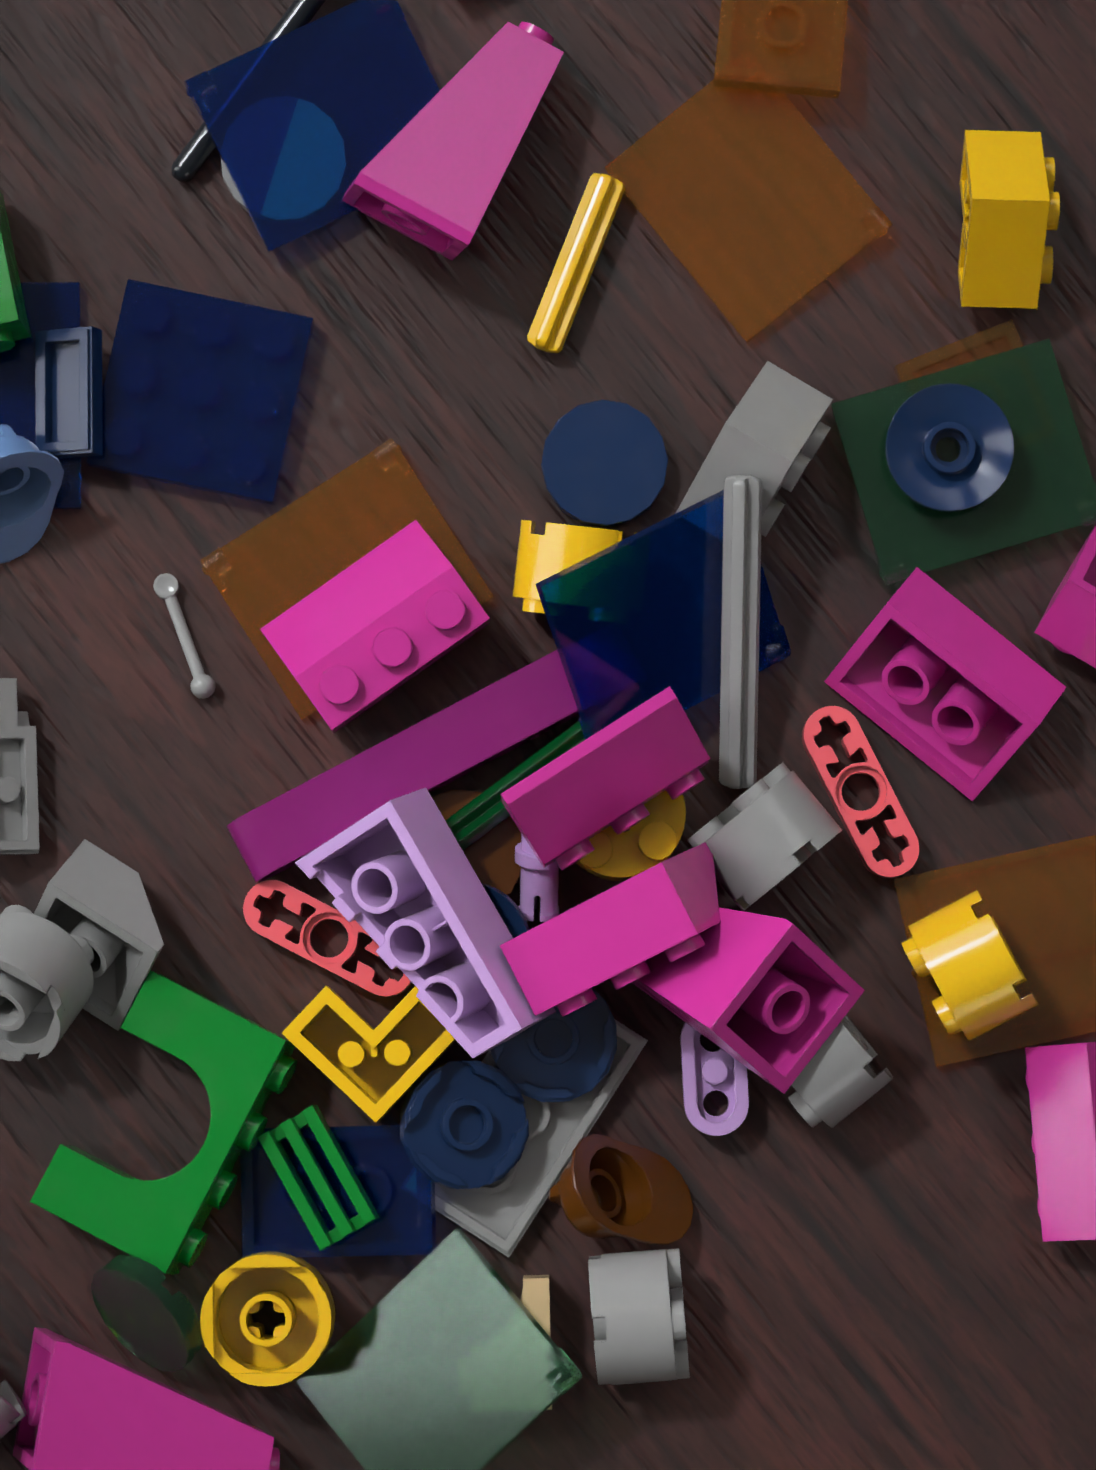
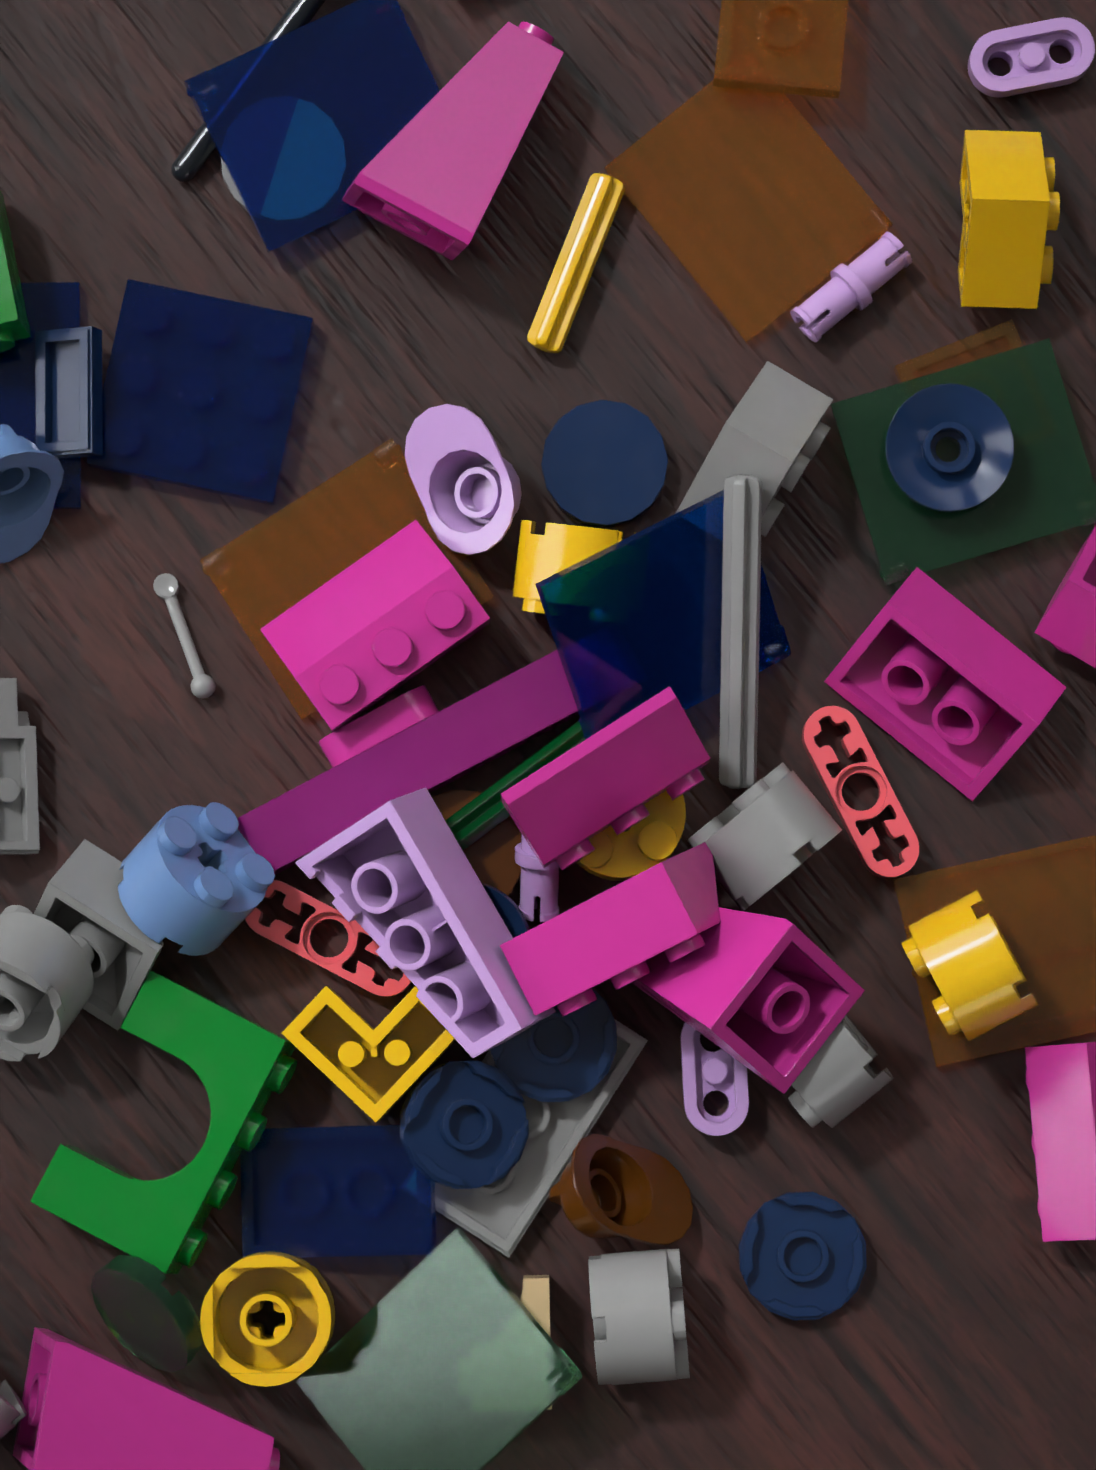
green tile [257,1105,380,1251] -> none
none -> medium blue brick [118,802,275,956]
none -> dark pink beam [318,685,439,768]
none -> lavender piece [405,404,522,555]
none -> dark blue tile [738,1191,867,1320]
none -> lavender pin [790,231,912,342]
none -> lavender plate [968,17,1095,98]

